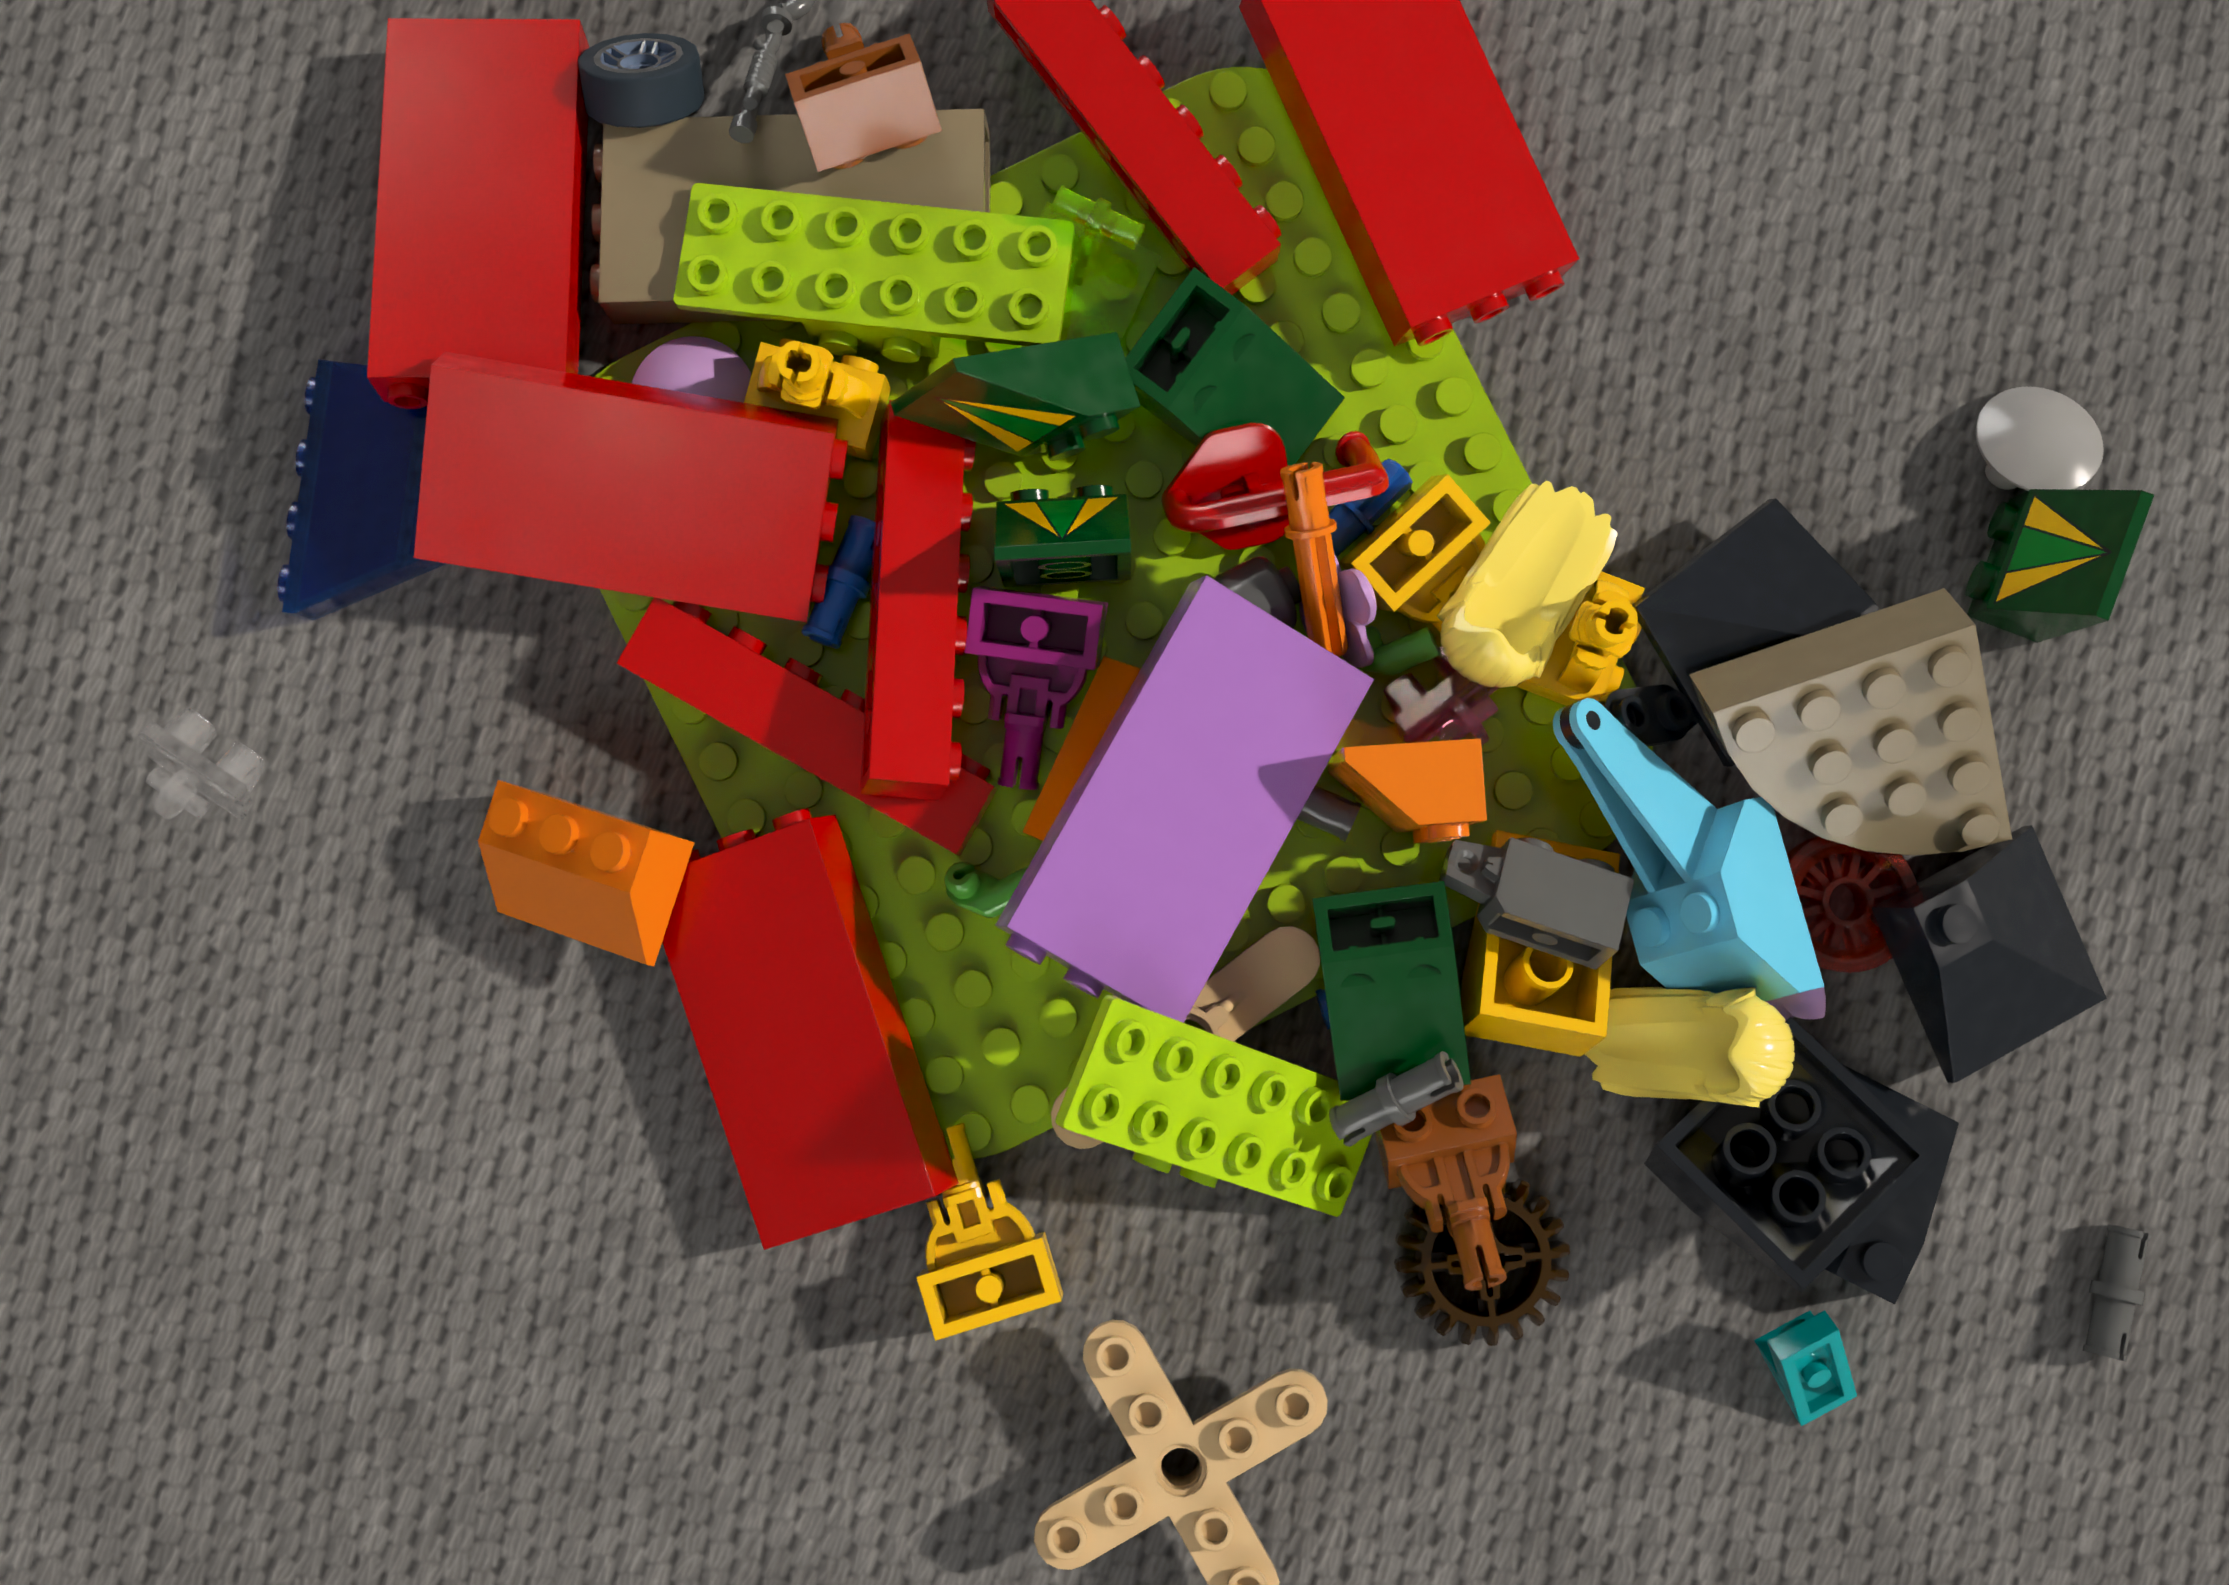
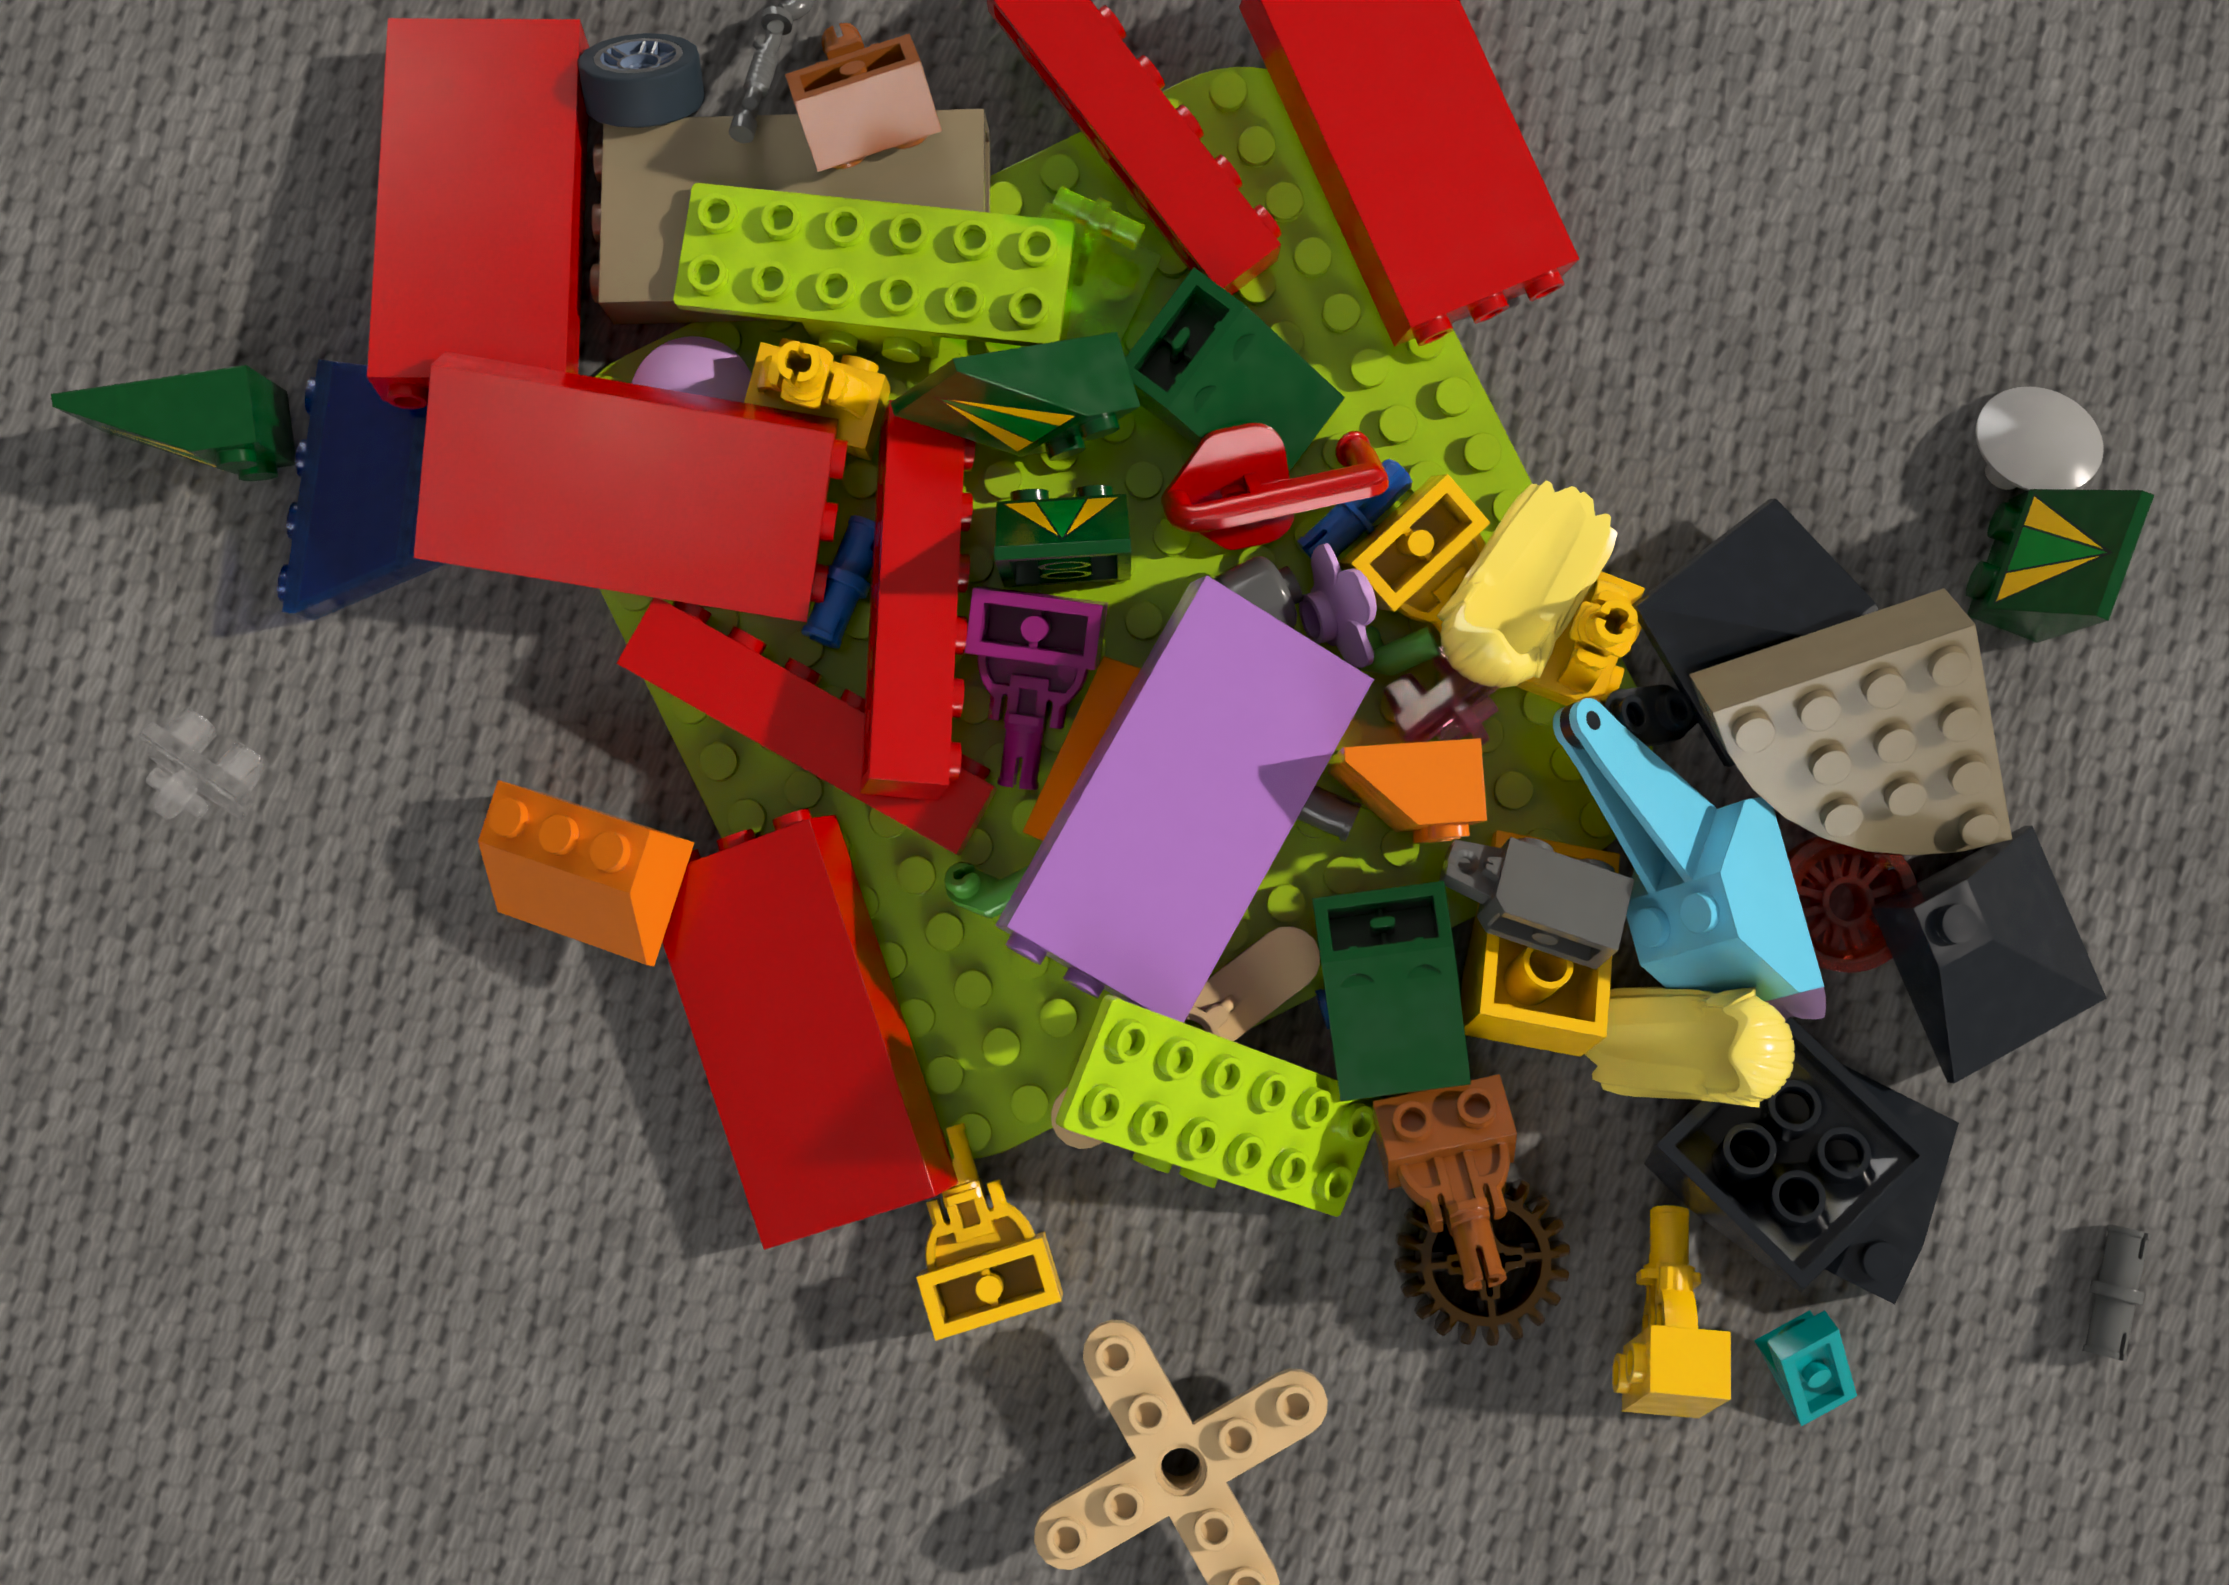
orange axle [1280,462,1348,657] -> none
dark grey pin [1329,1051,1464,1147] -> none
none -> dark green slope [51,365,297,481]
none -> yellow brick [1612,1205,1731,1419]

